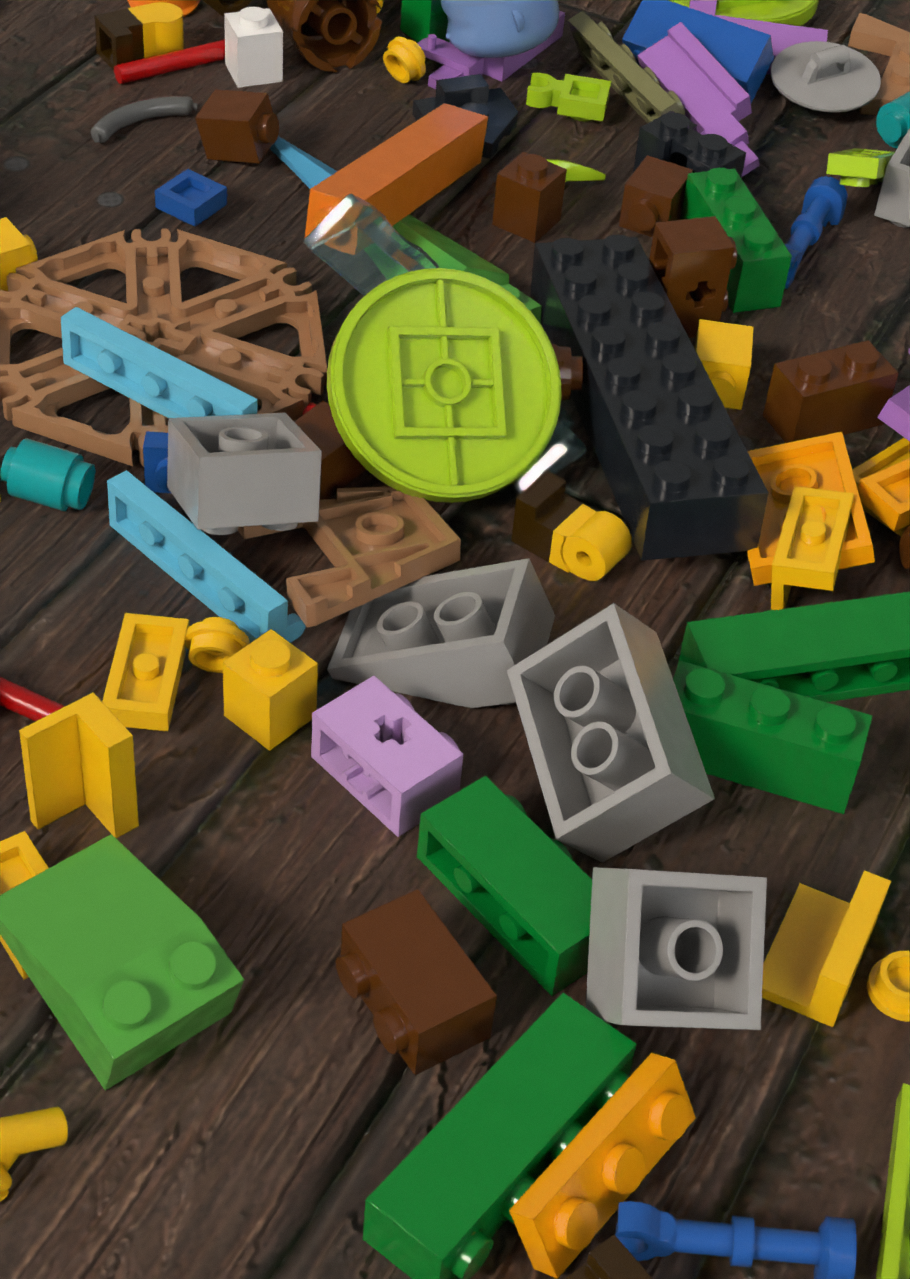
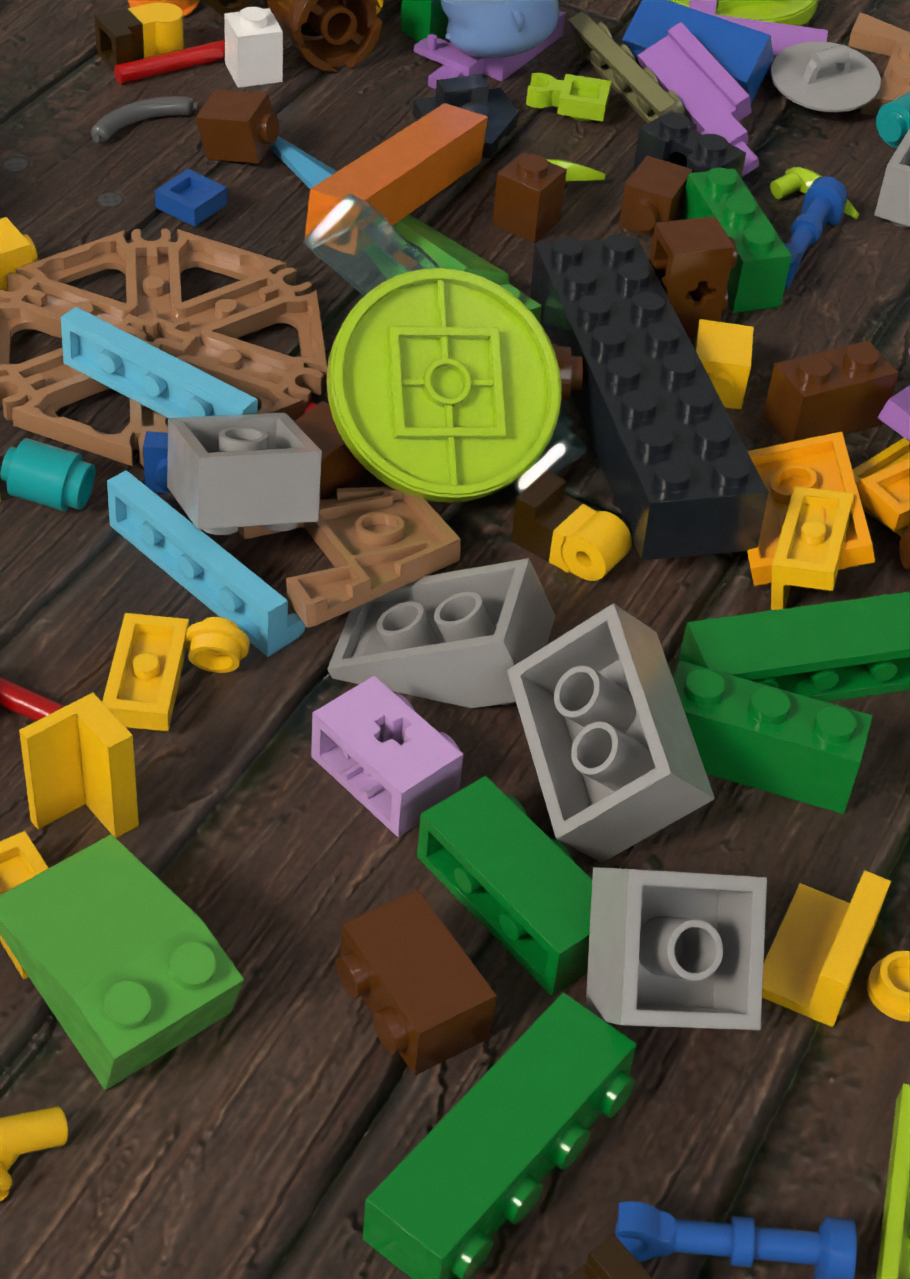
yellow brick [223,629,318,751] -> none
yellow plate [383,36,426,83] -> none
light orange plate [509,1053,696,1279] -> none
lime plate [826,148,895,187] -> none
none -> lime bar [770,167,859,219]

